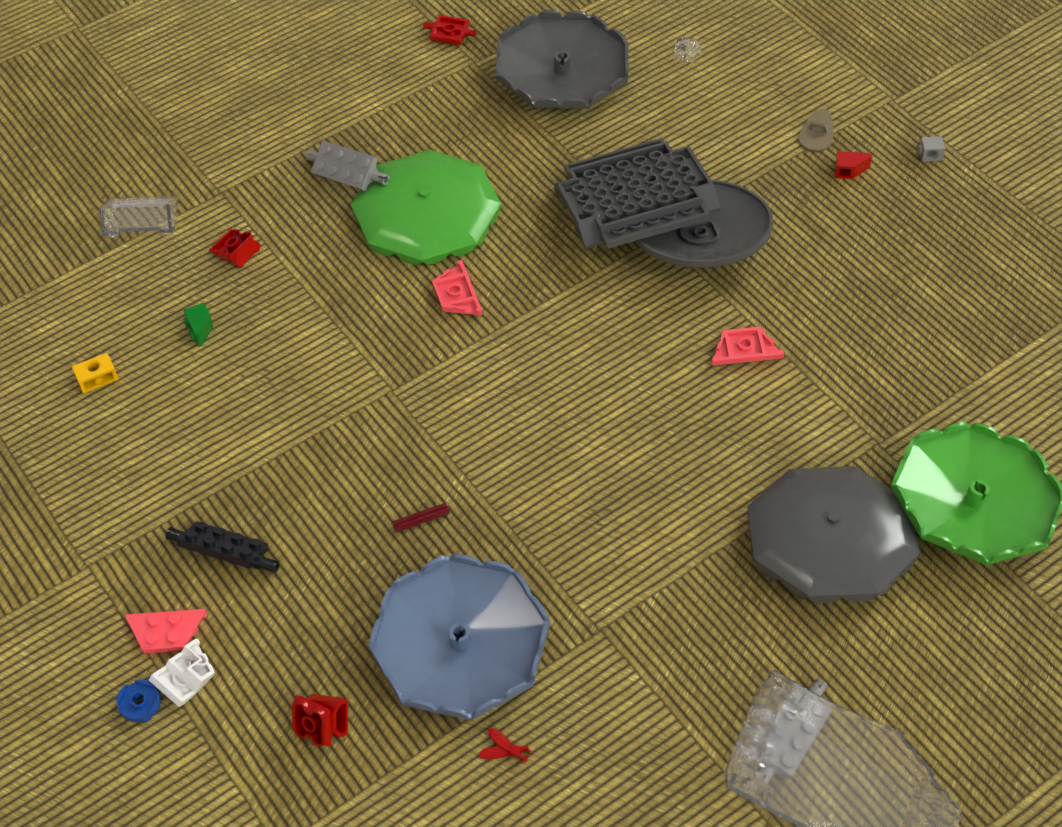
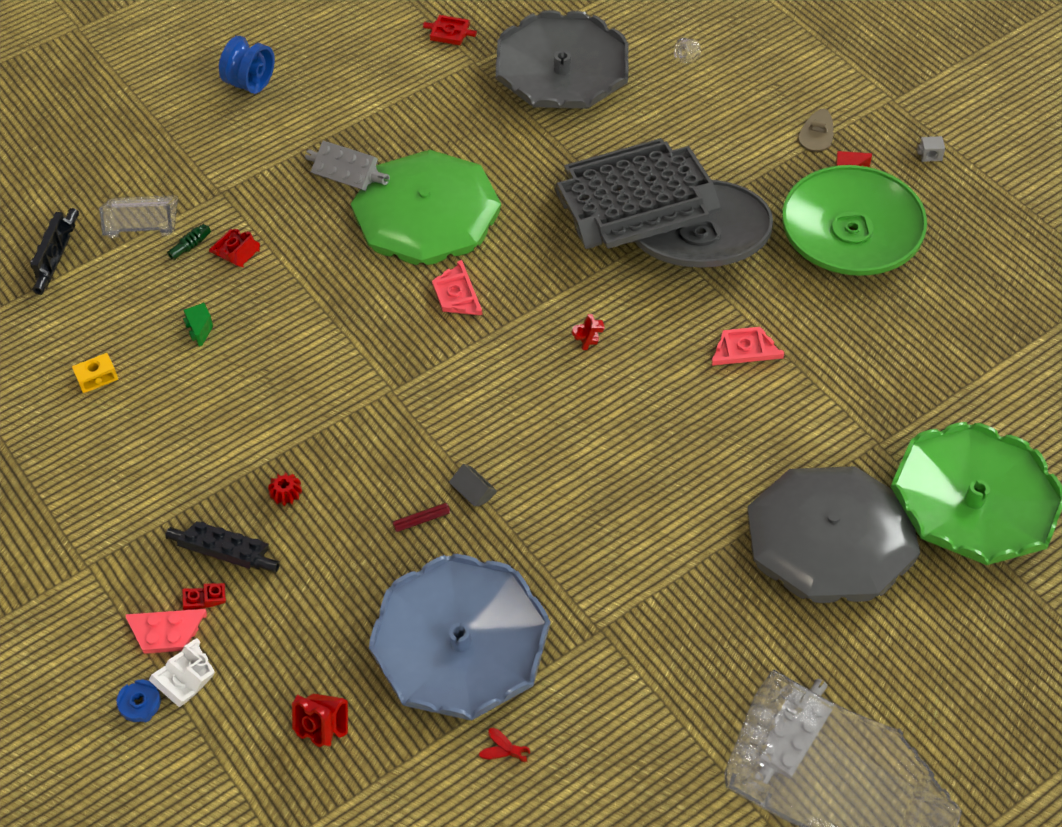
none -> black plate [30,208,79,295]
none -> dark green hinge [167,224,211,260]
none -> red slope [182,583,226,610]
none -> blue piece [219,36,275,94]
none -> red gear [268,472,302,507]
none -> dark grey brick [449,464,497,506]
none -> red hips [571,314,605,350]
none -> bright green dish [782,165,927,276]

